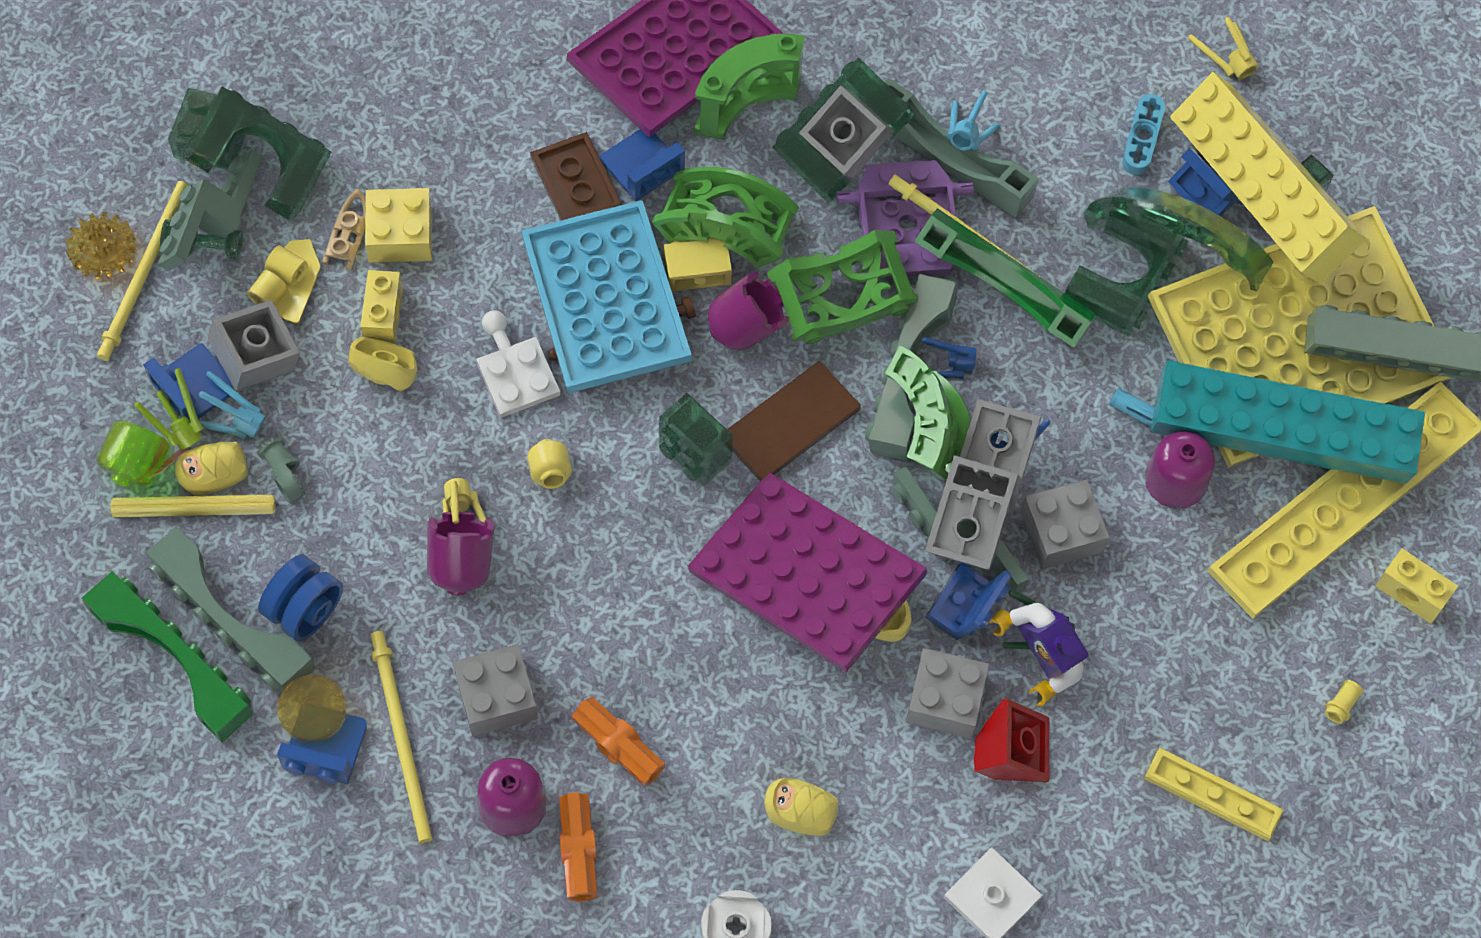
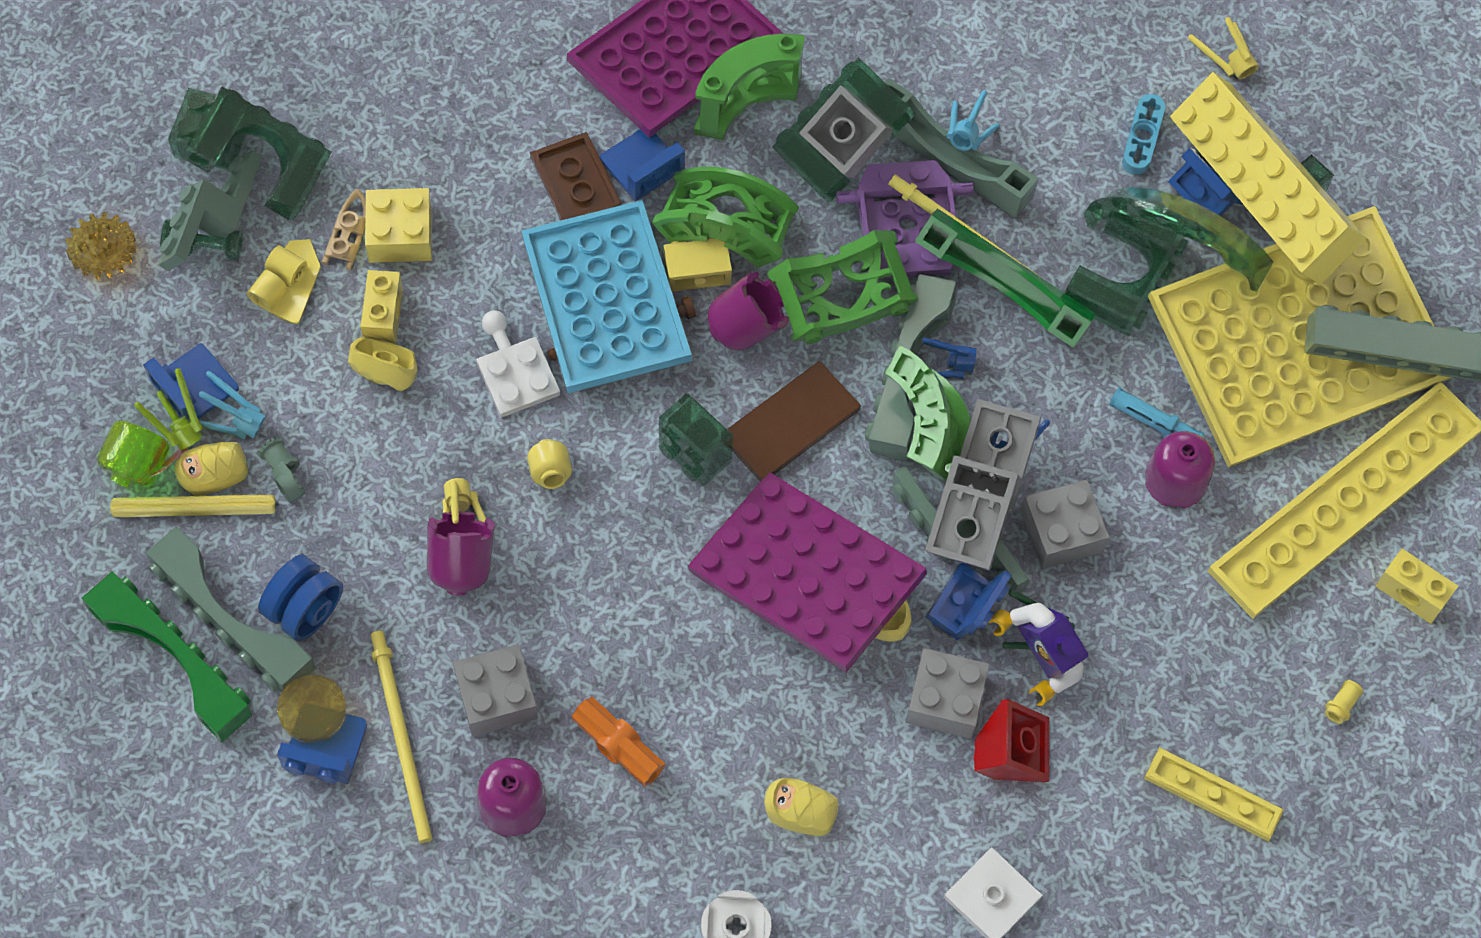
light yellow bar [97,181,188,361] -> none
light grey brick [208,300,300,391] -> none
orange piece [559,792,597,902] -> none
teal brick [1150,360,1425,484] -> none

